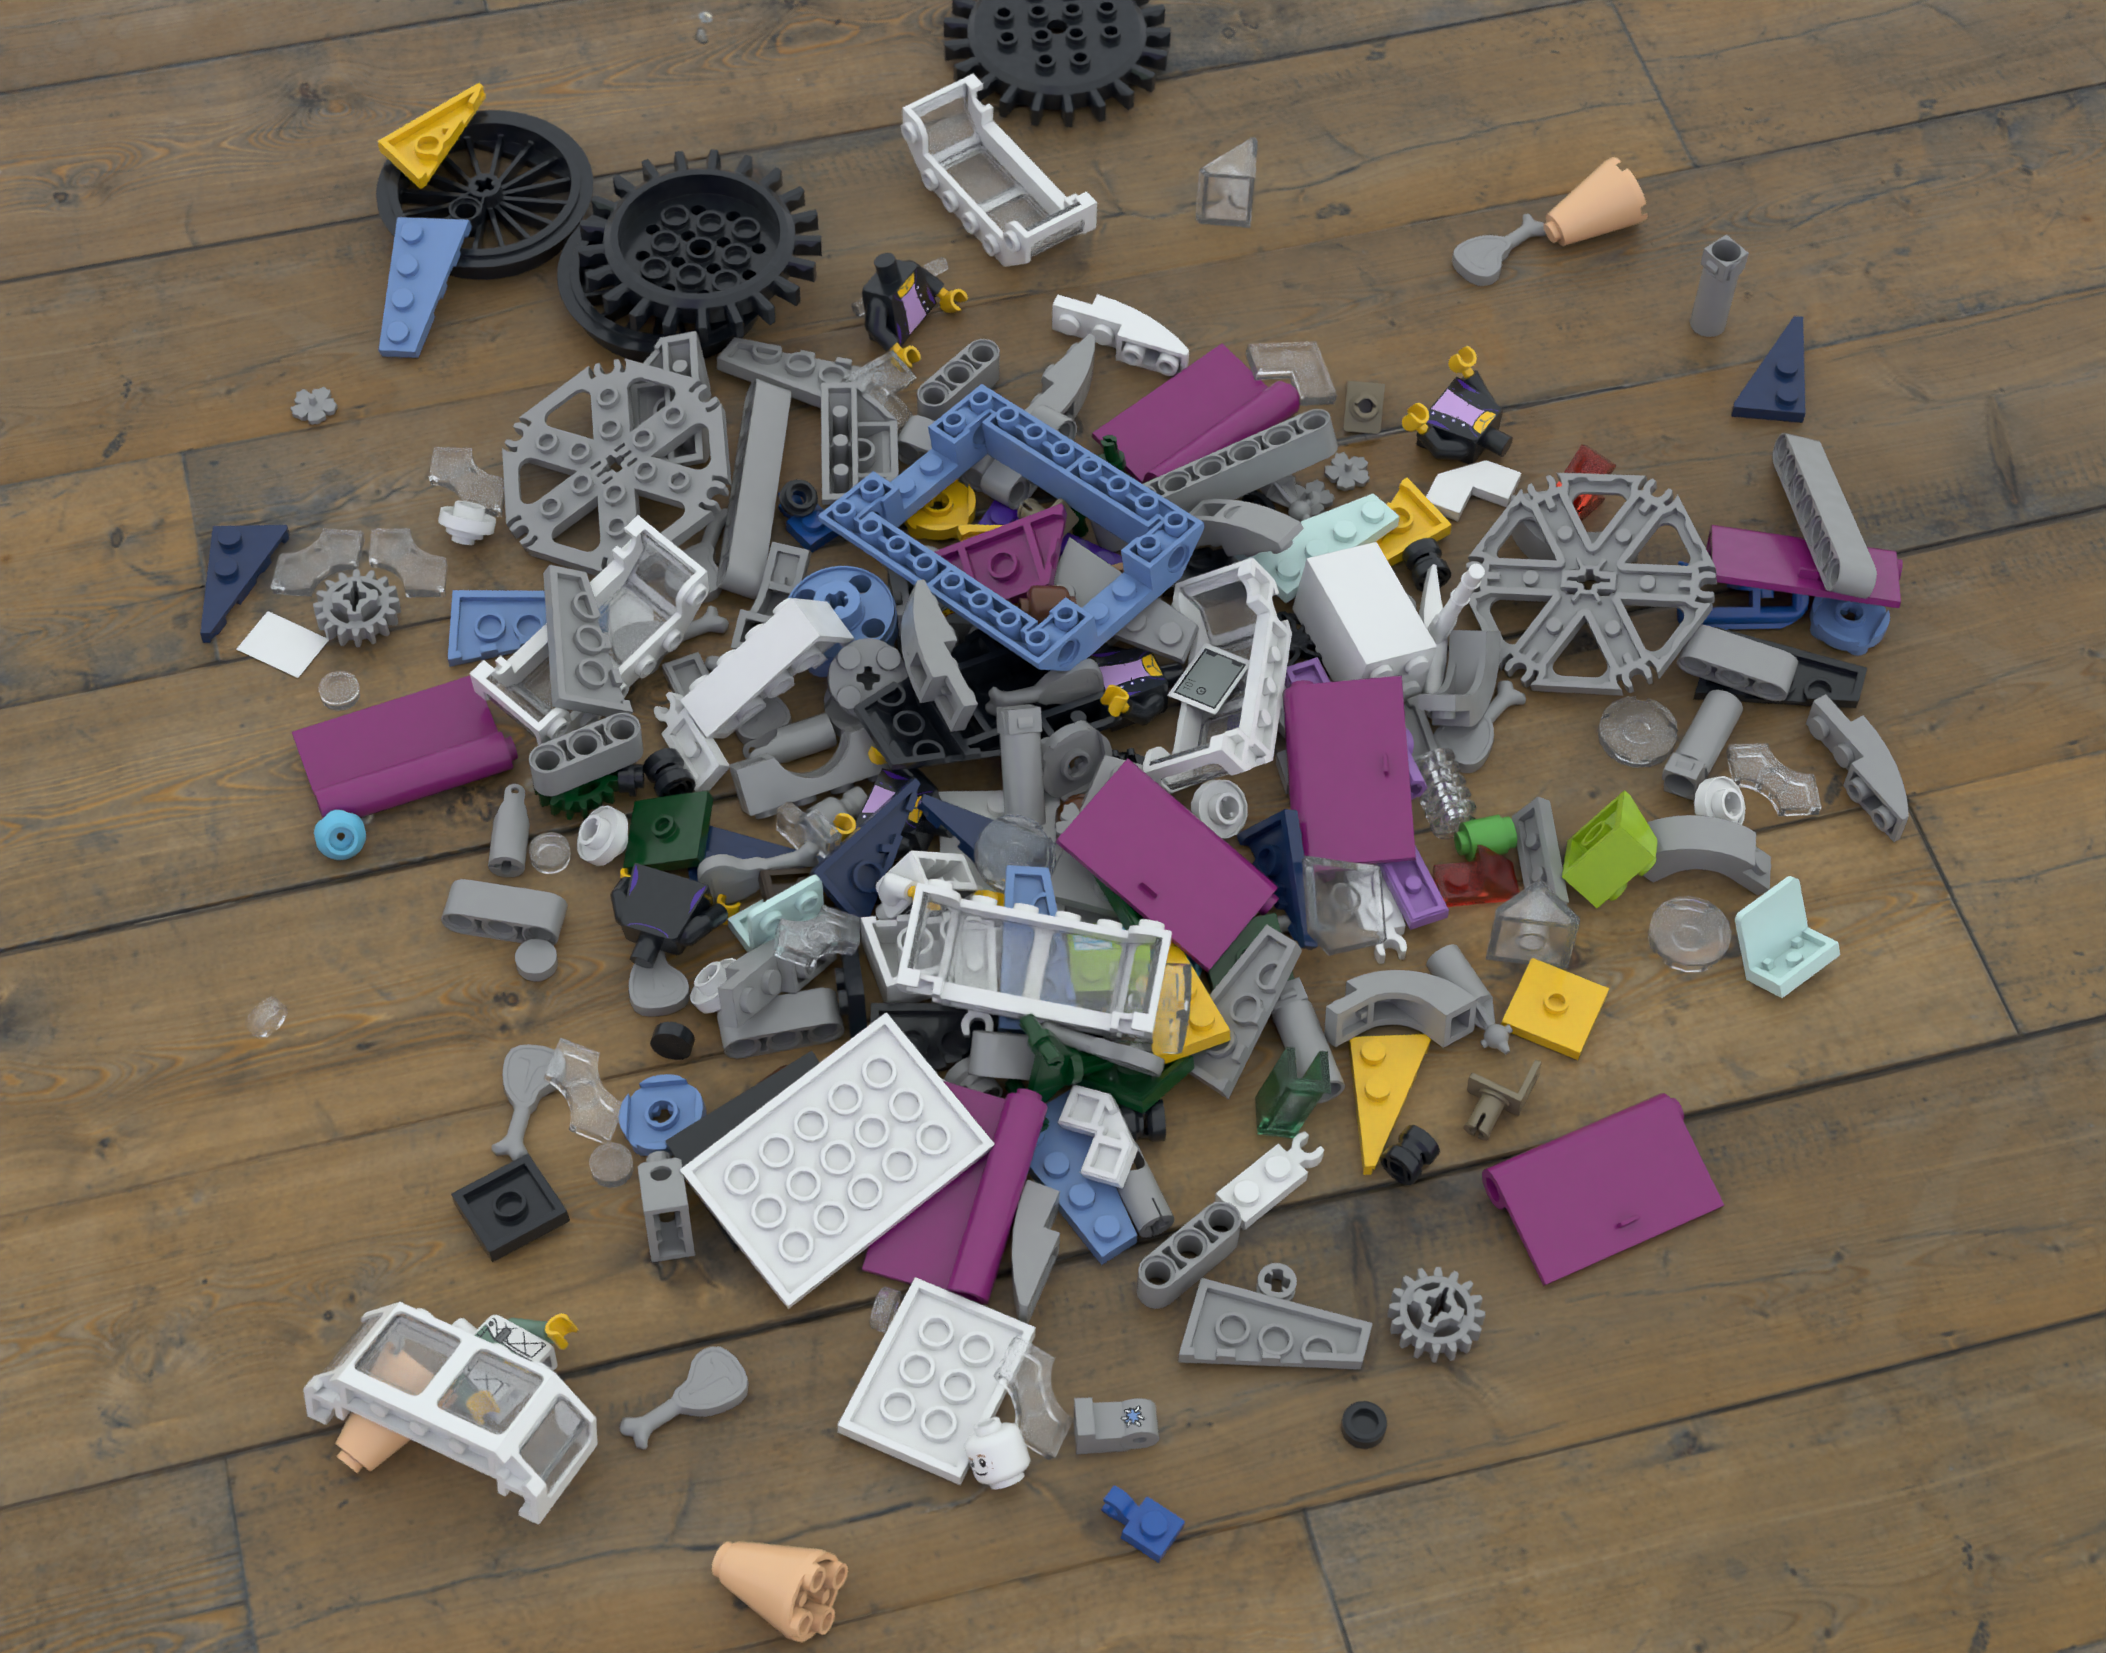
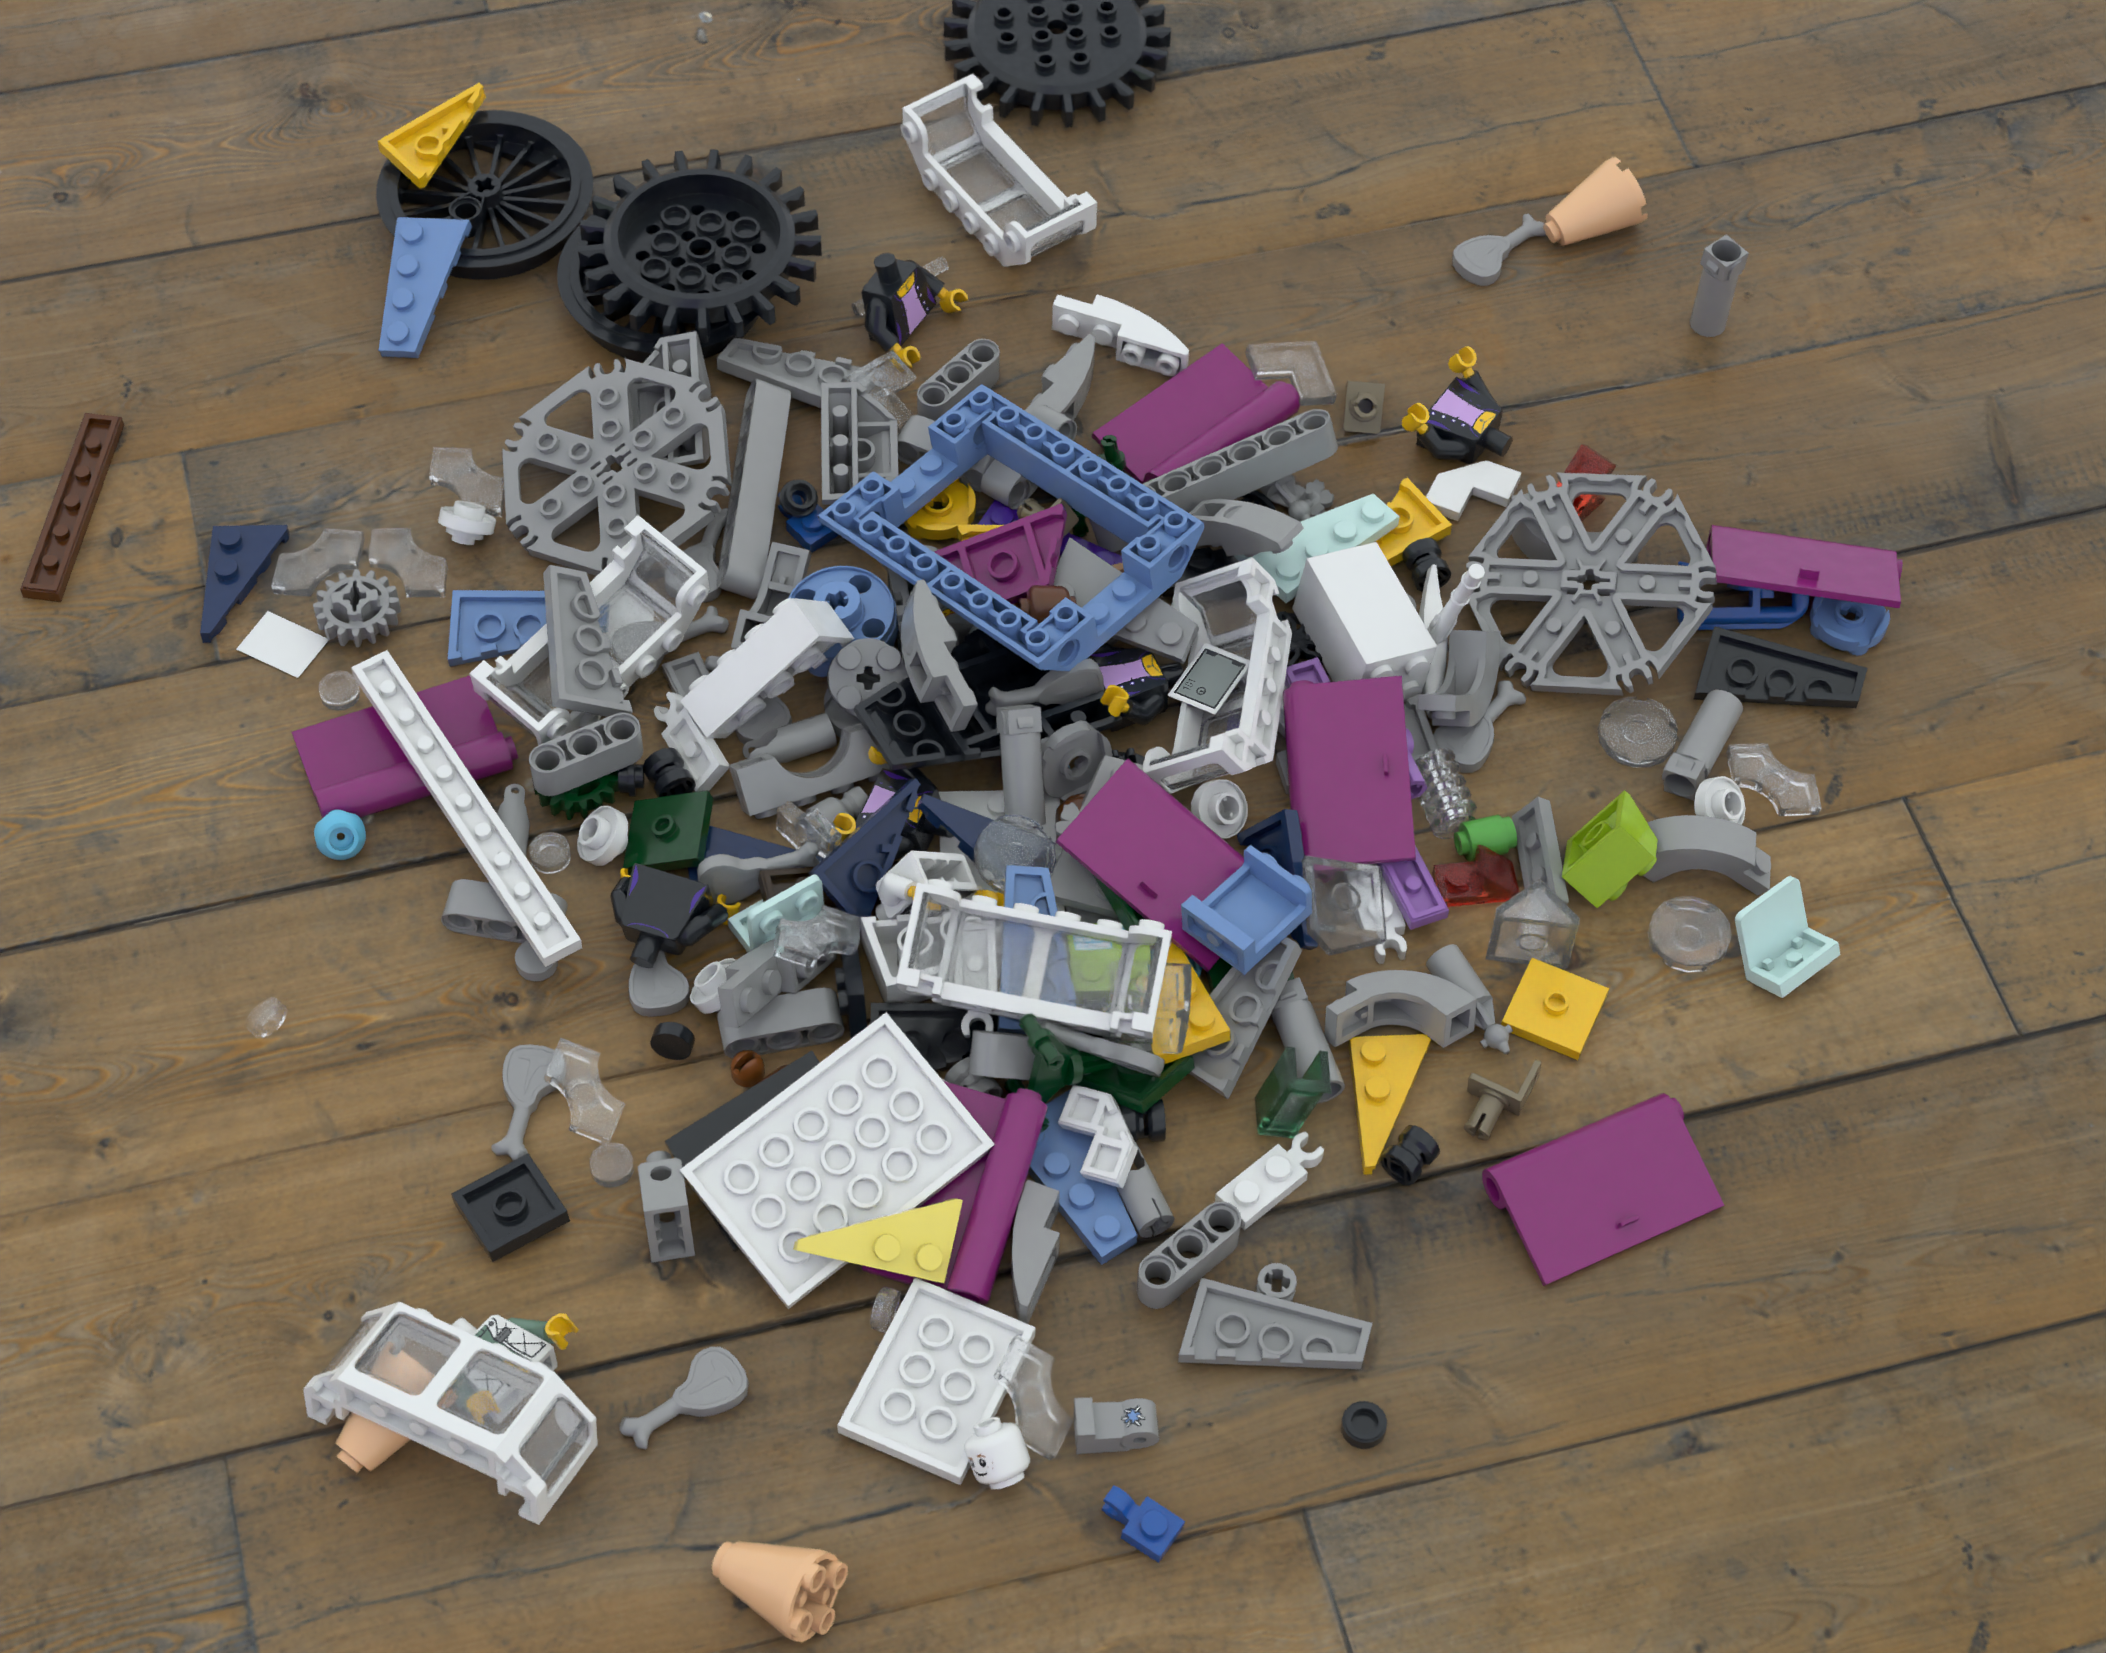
light grey plant [291,387,338,424] -> none
medium blue plate [619,1074,707,1156] -> none
clear slope [1196,137,1258,228] -> none
light grey plant [1324,452,1370,491] -> none
light grey gear [1387,1267,1485,1363] -> none
light grey beam [1677,624,1798,701] -> none
dark blue wing [1731,316,1806,423] -> none
light grey beam [1772,433,1877,599] -> none
light grey slope [1806,694,1909,842] -> none
none -> reddish brown tile [20,413,124,602]
none -> white plate [351,650,582,967]
none -> dark orange hinge [730,1050,765,1087]
none -> light yellow wing [793,1198,963,1283]
none -> medium blue panel [1181,845,1312,975]

